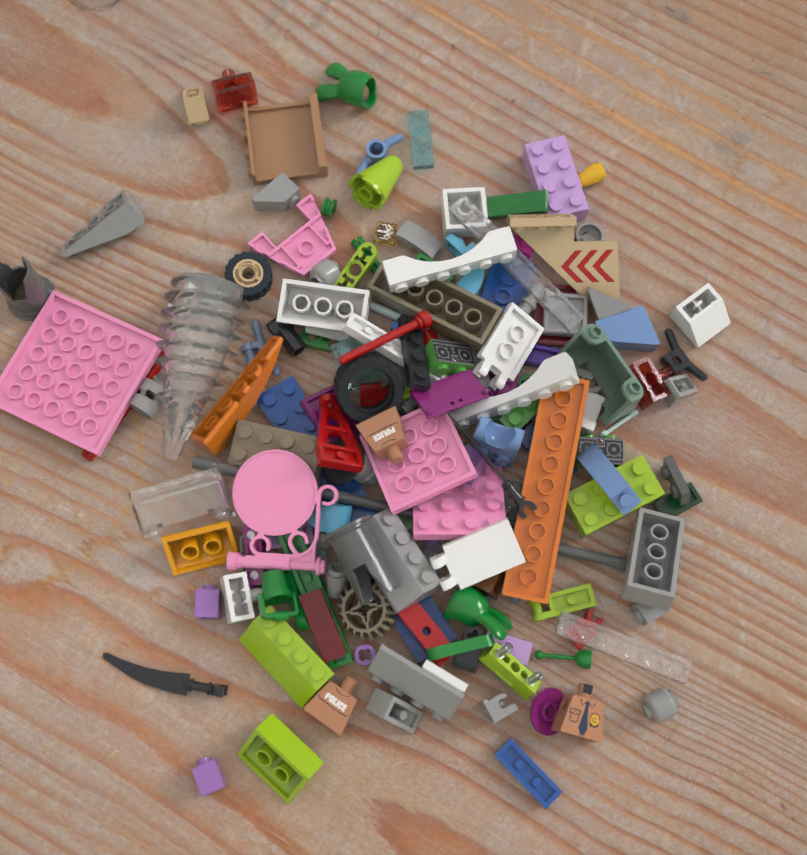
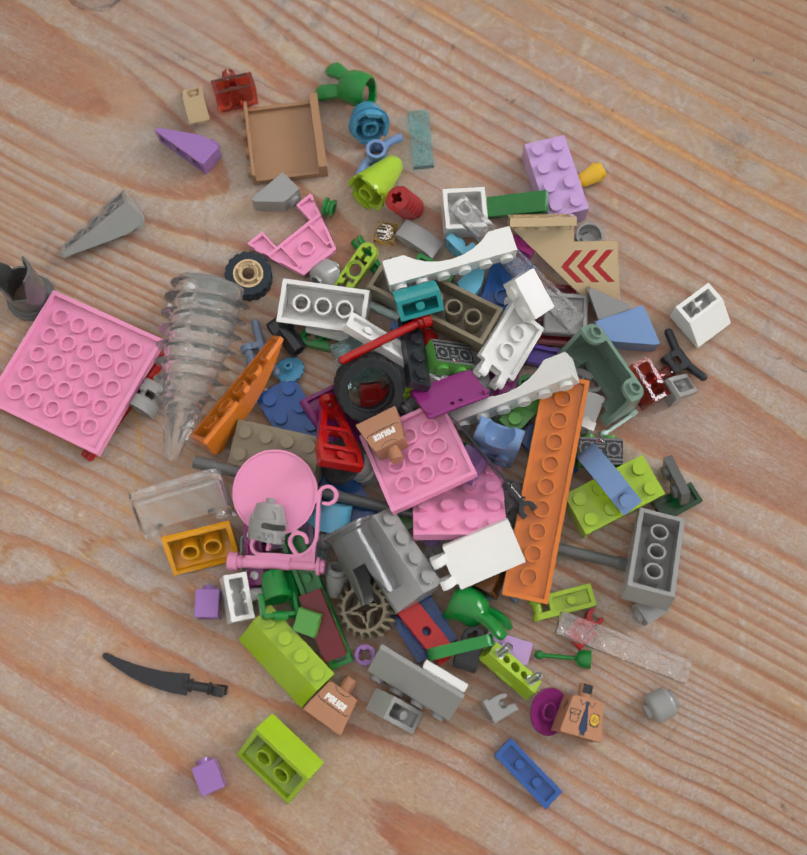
none -> medium lavender slope [155,127,222,174]
none -> light grey helmet [248,498,287,544]
none -> dark azure piece [277,357,305,382]
none -> bright green tile [293,606,323,638]
none -> dark azure cone [349,101,389,144]
none -> red piece [385,186,424,220]
none -> teal brick [392,280,444,322]
none -> white brick [503,268,554,323]

